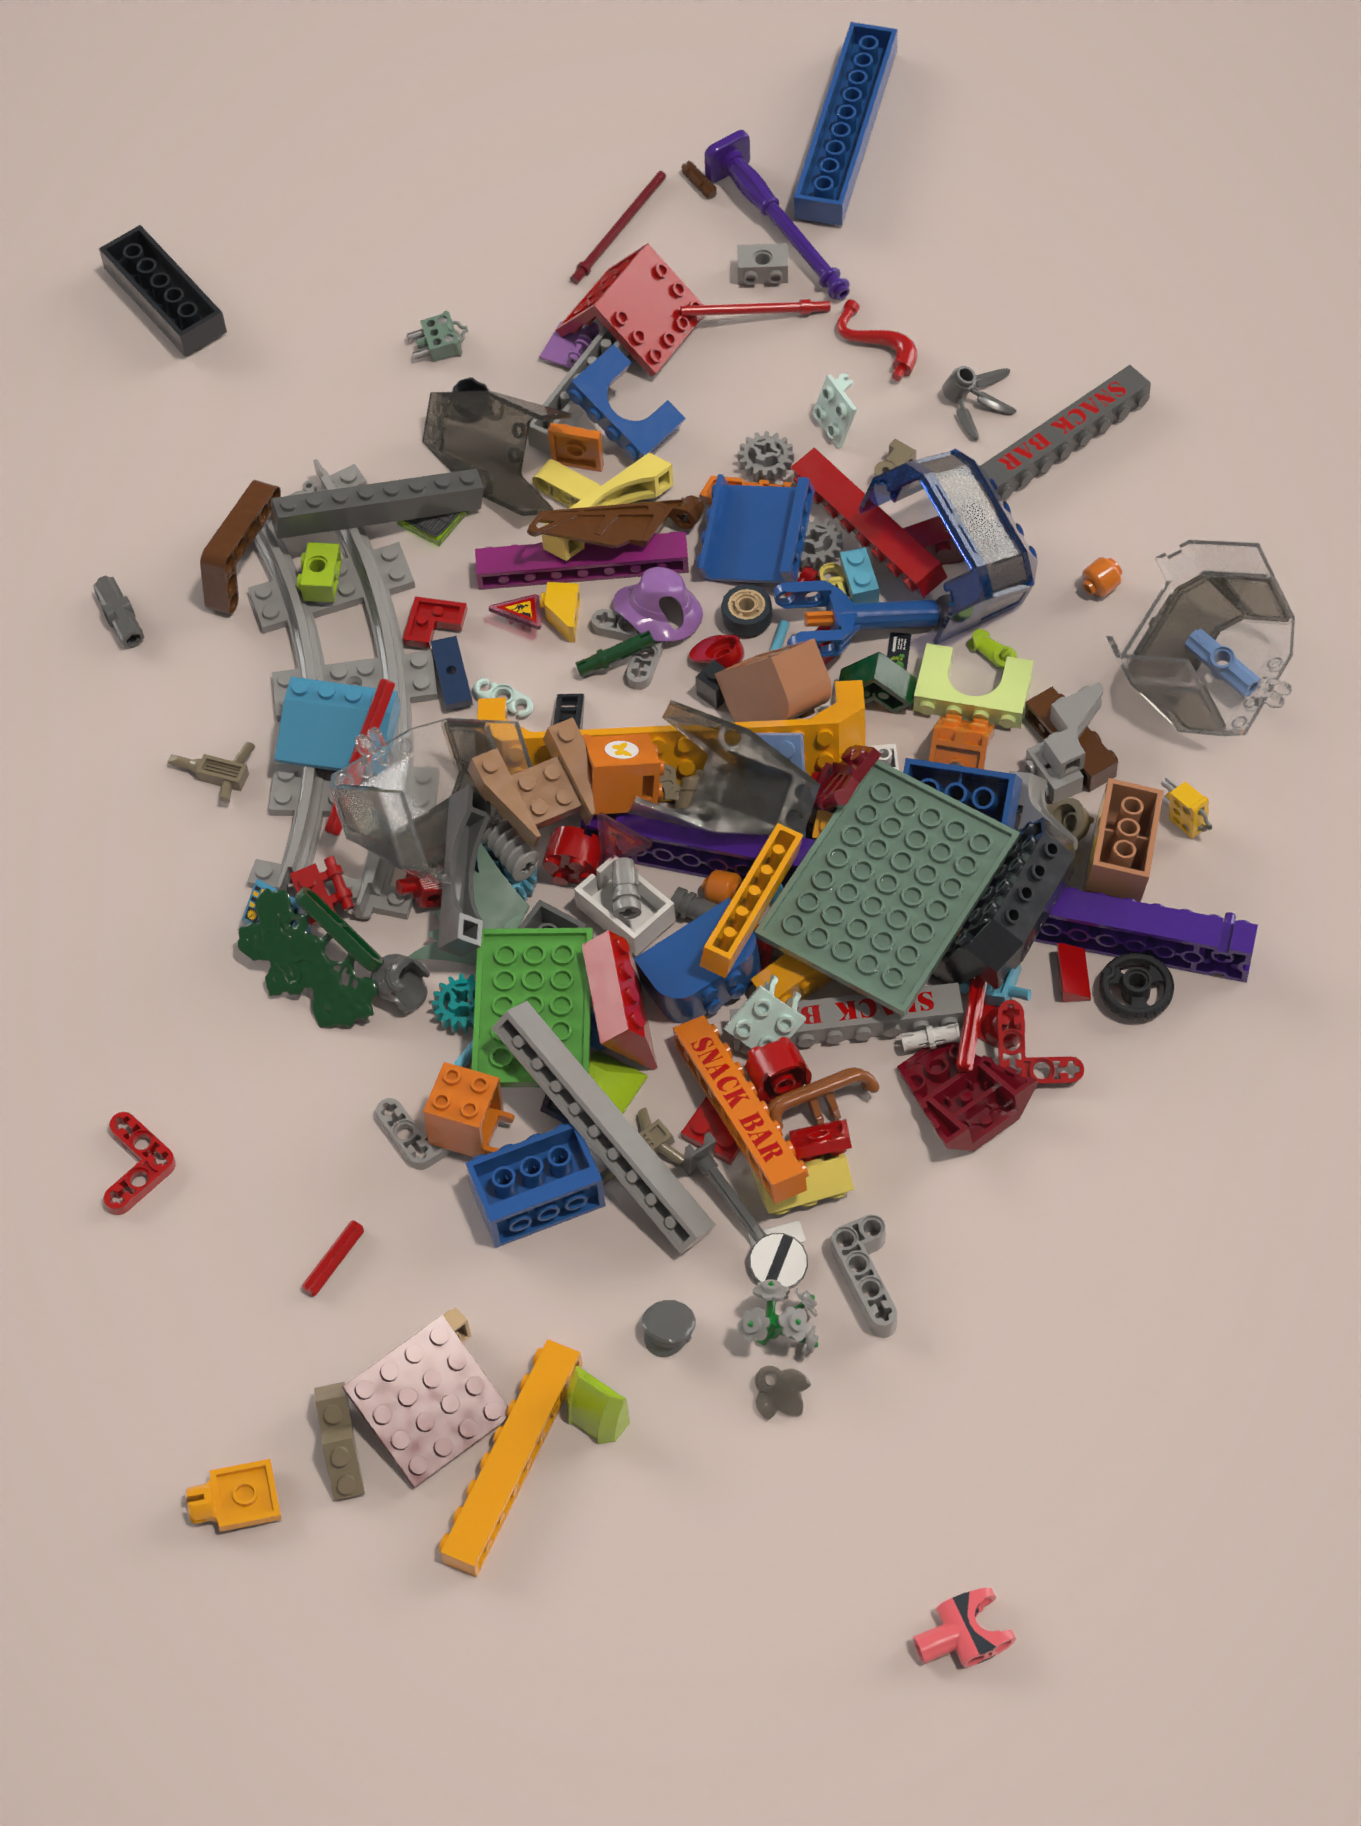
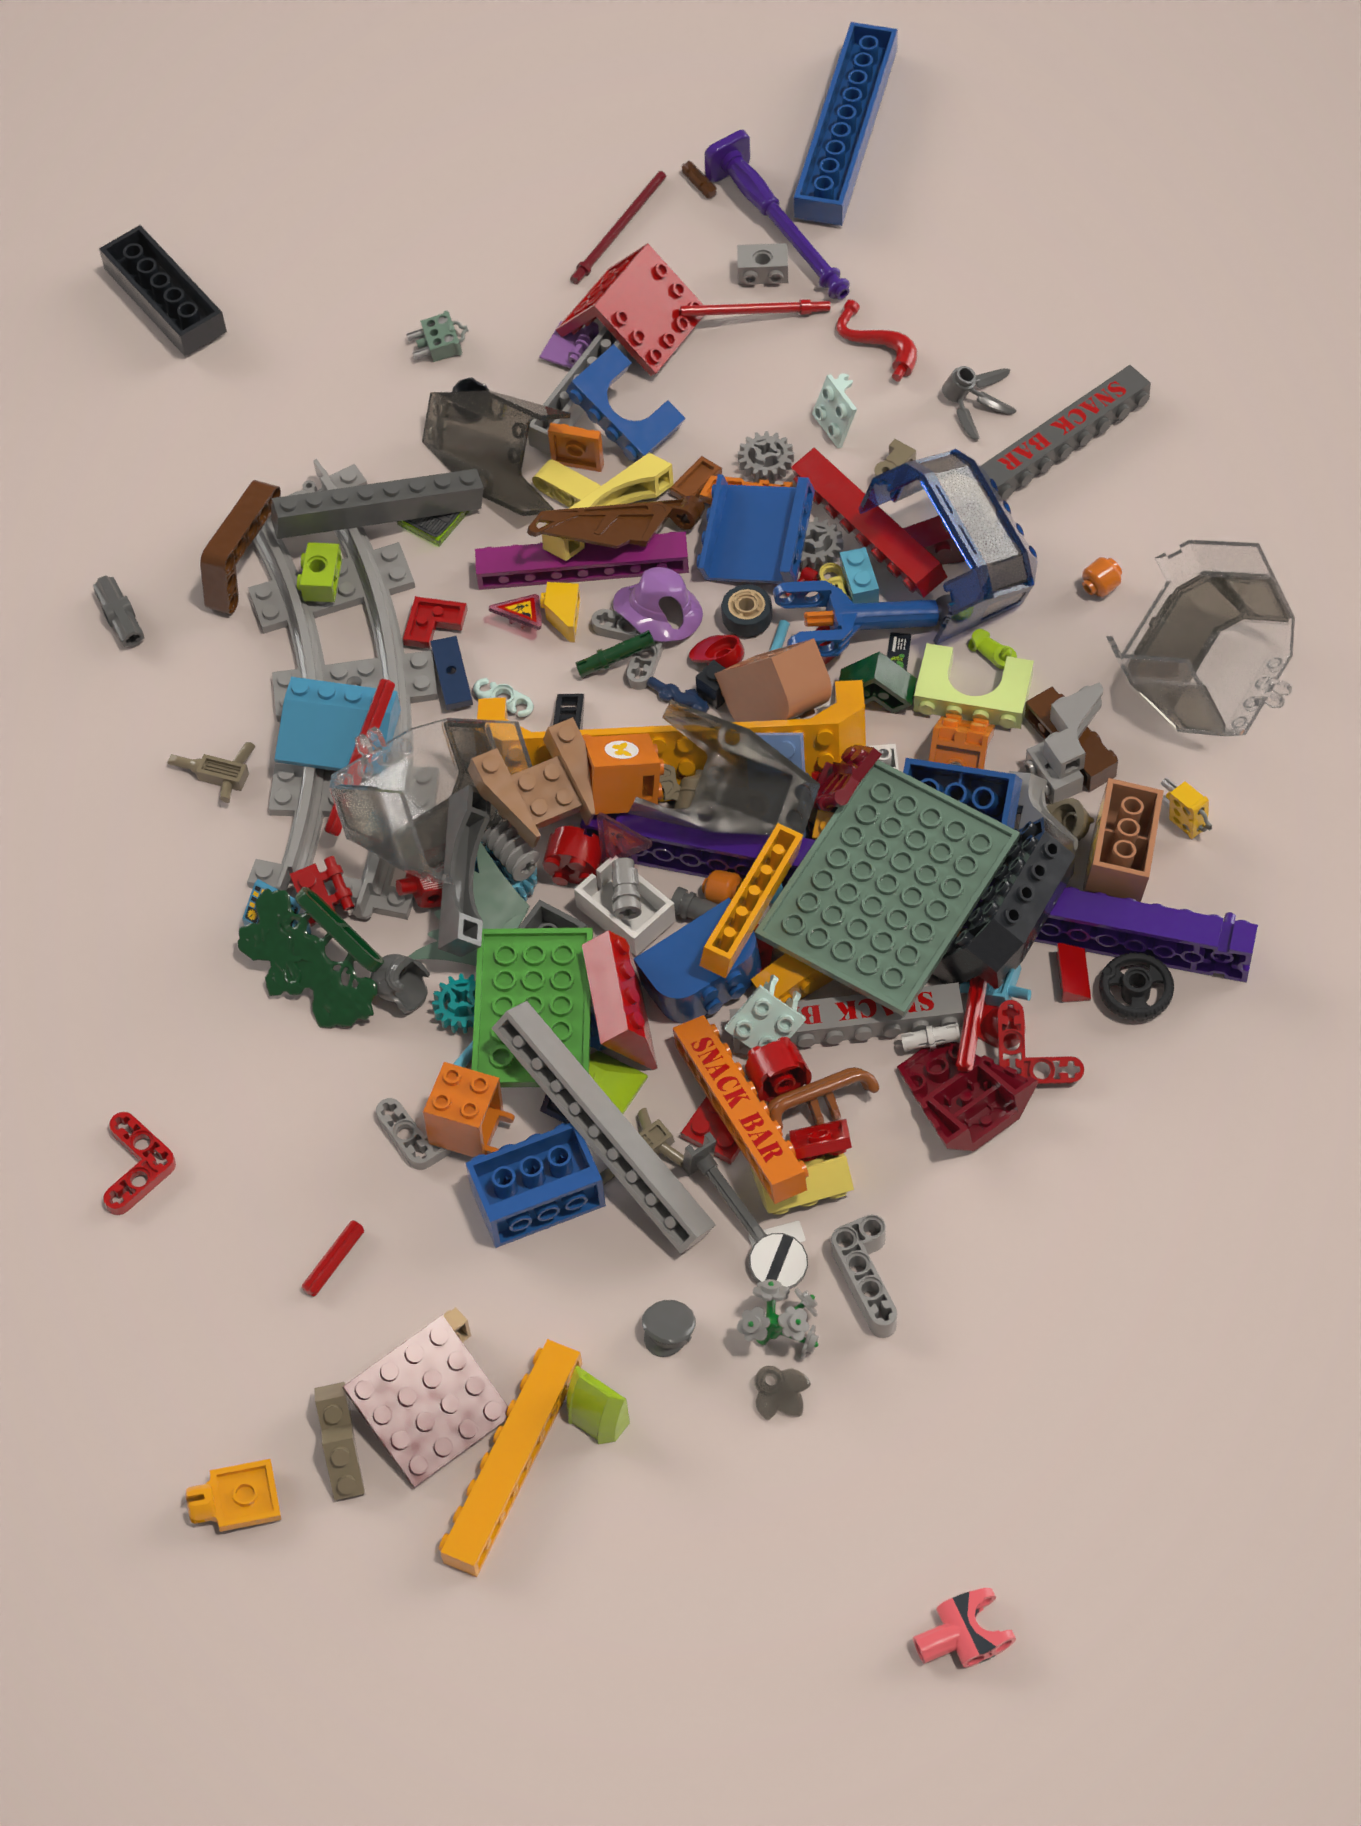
medium blue piece [1184,628,1261,698] -> none
none -> dark blue animal [647,676,709,716]
none -> dark orange tile [669,456,722,499]

